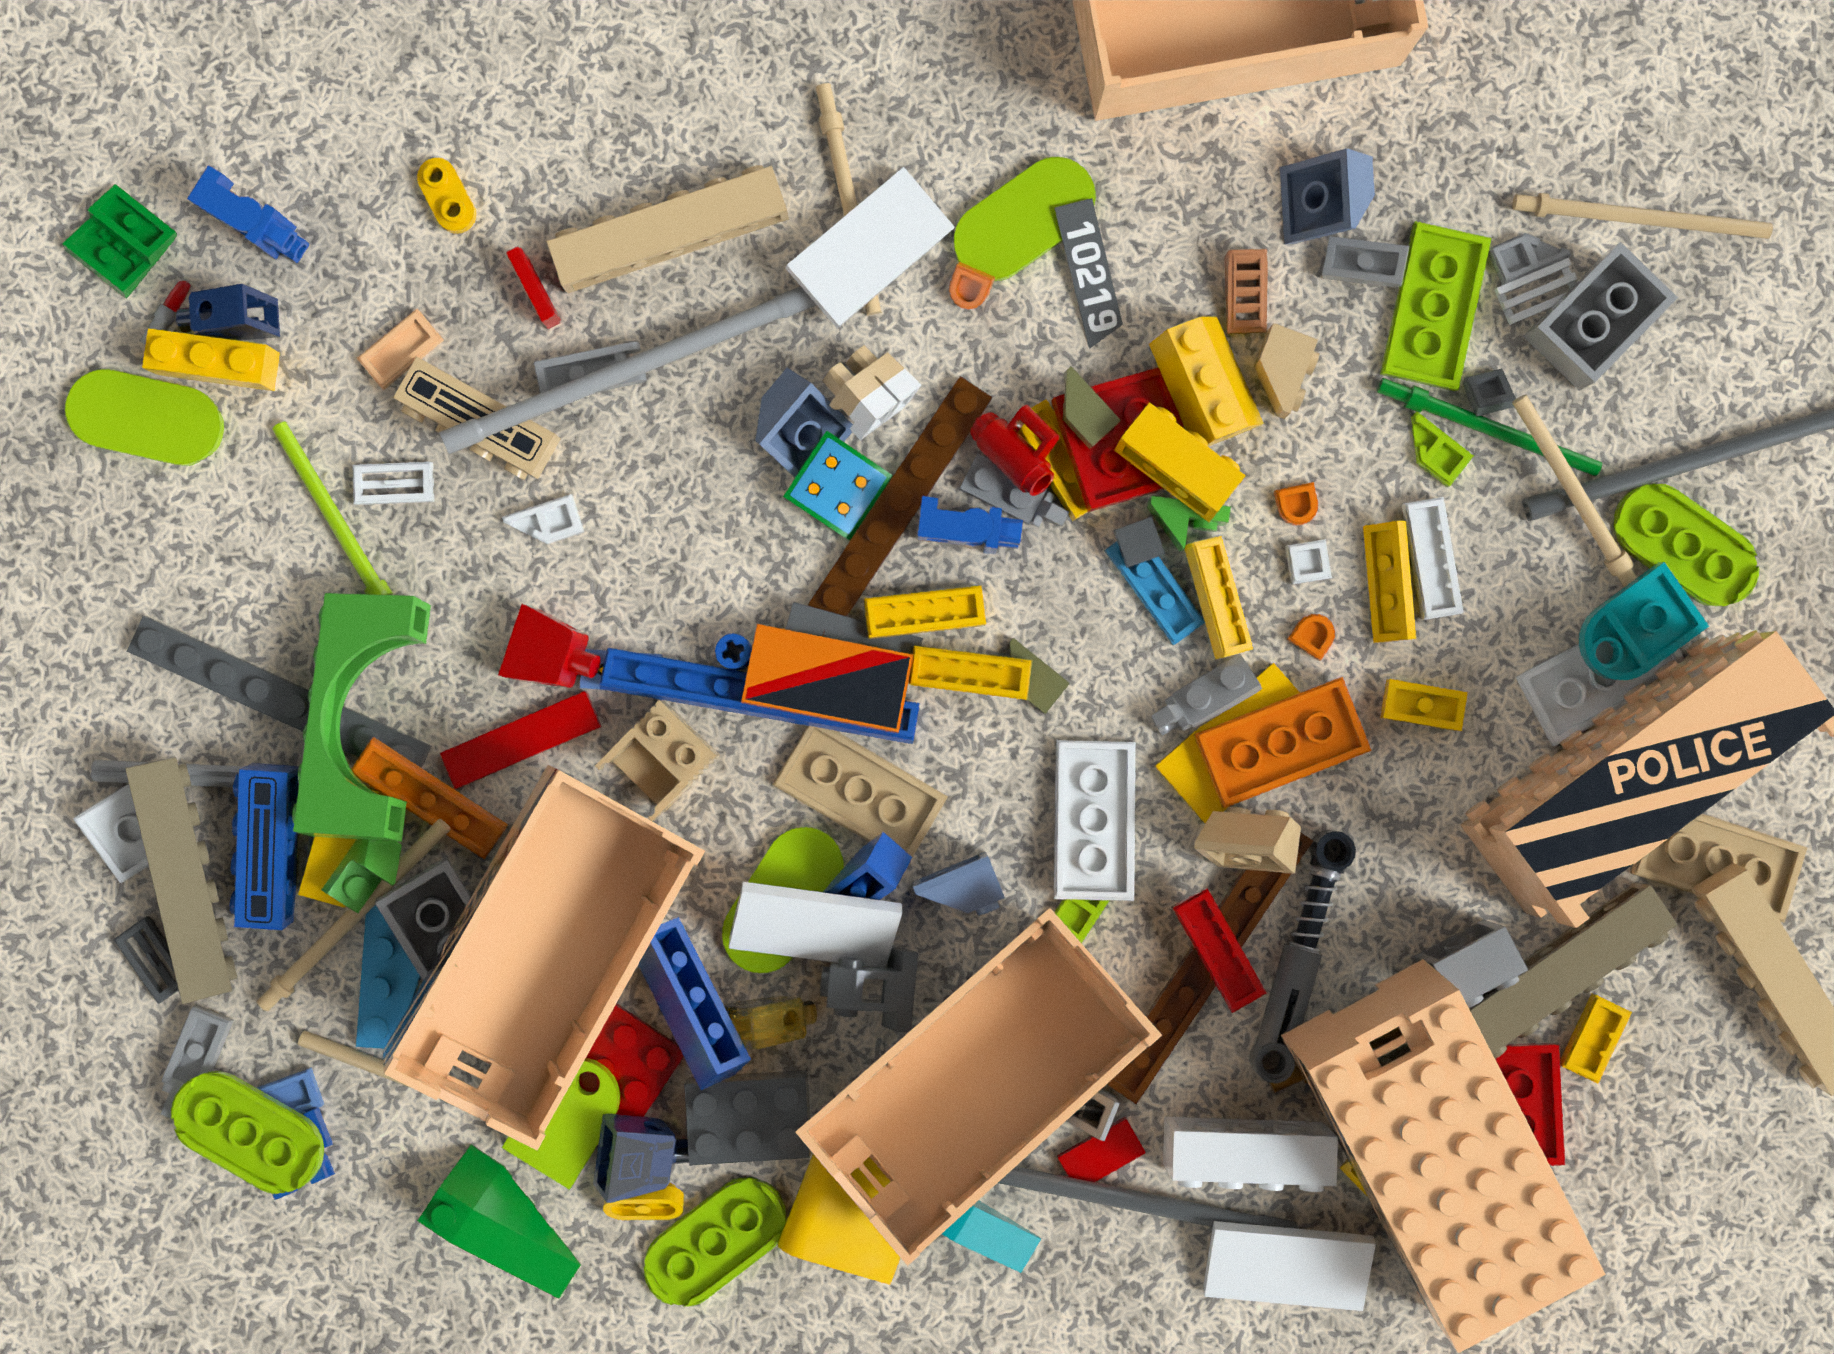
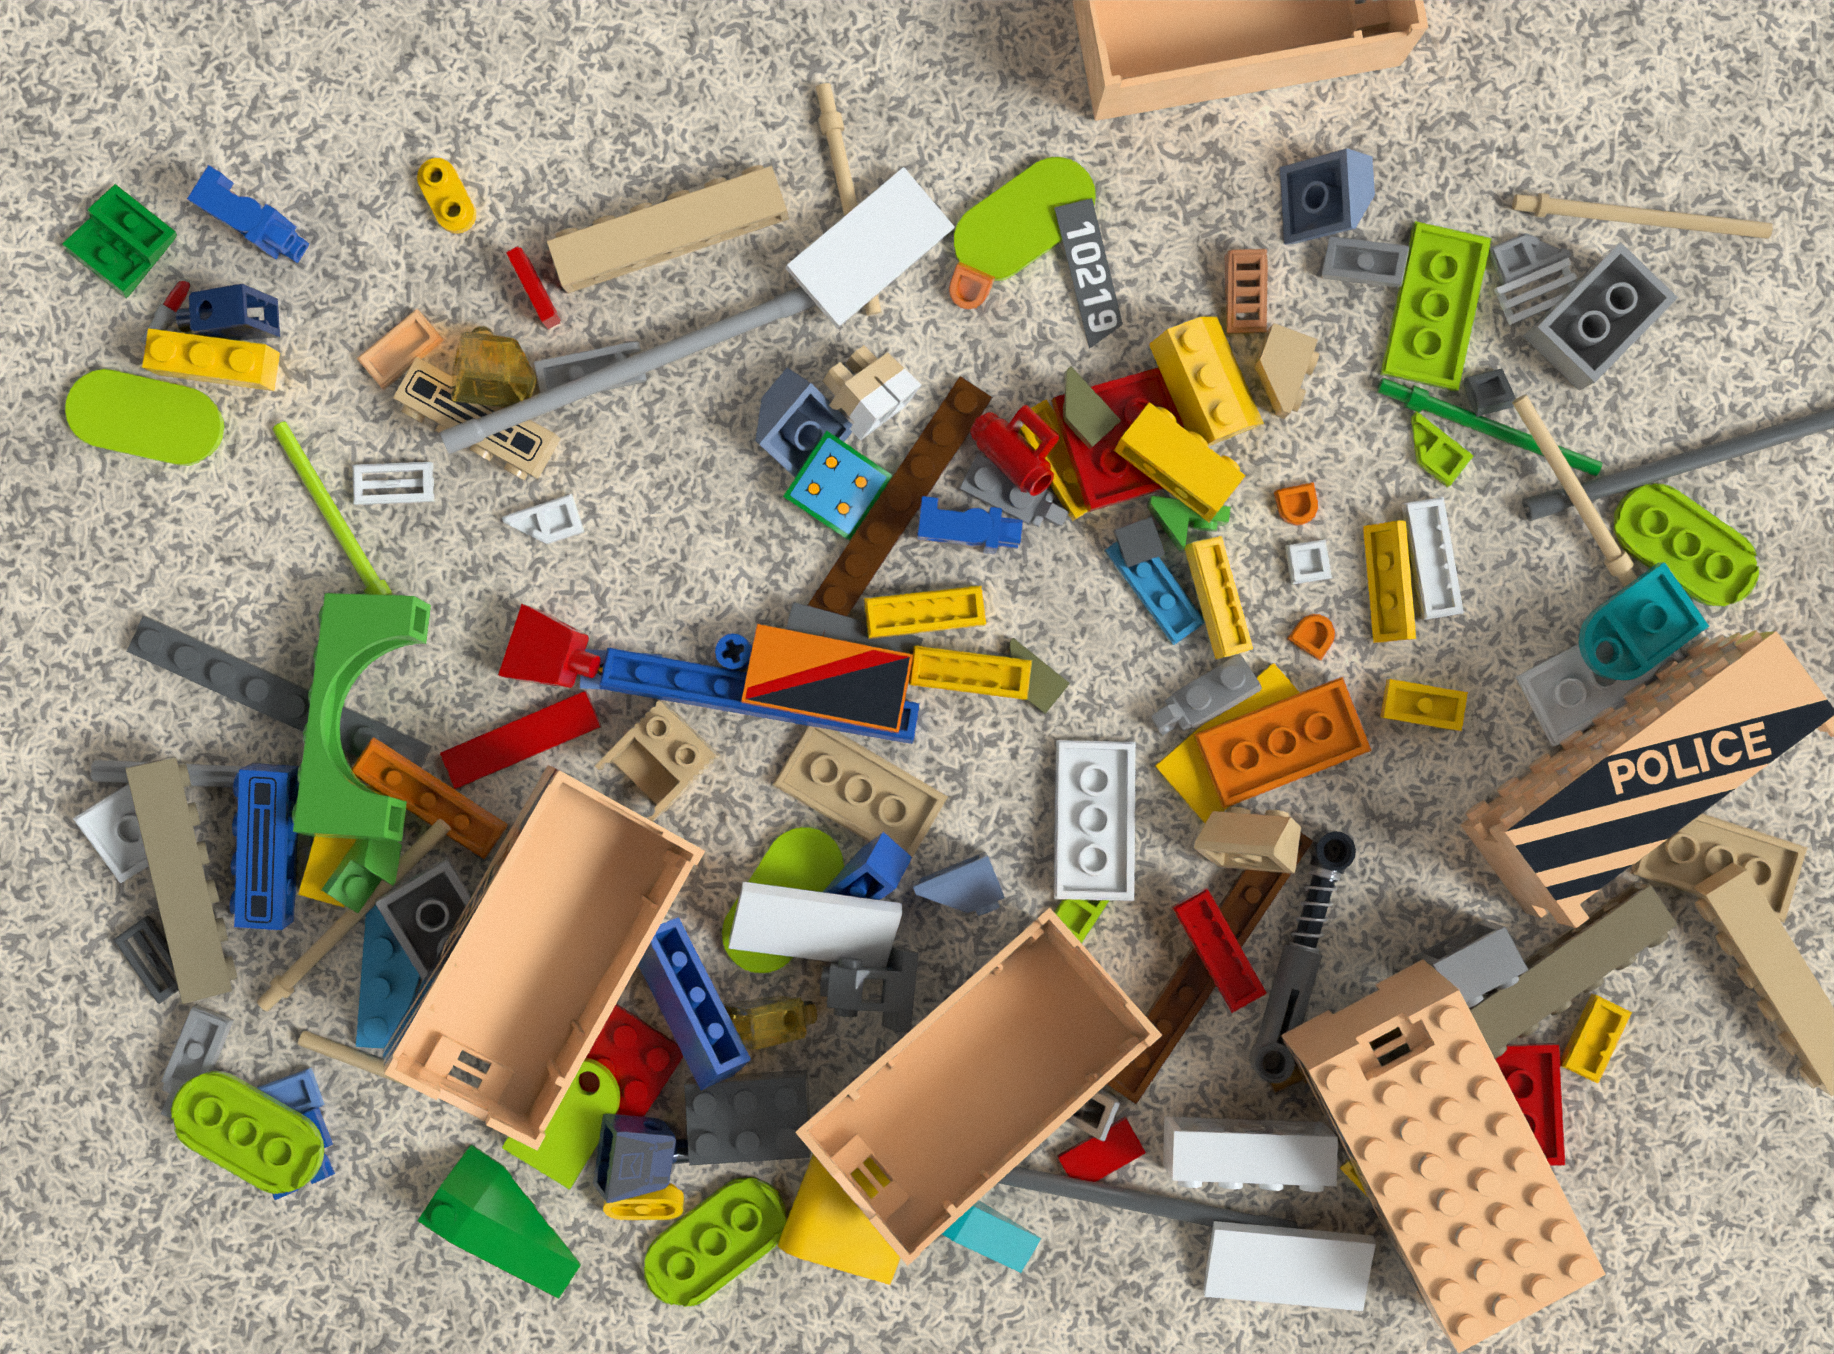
none -> clear yellow torso [451,326,537,408]

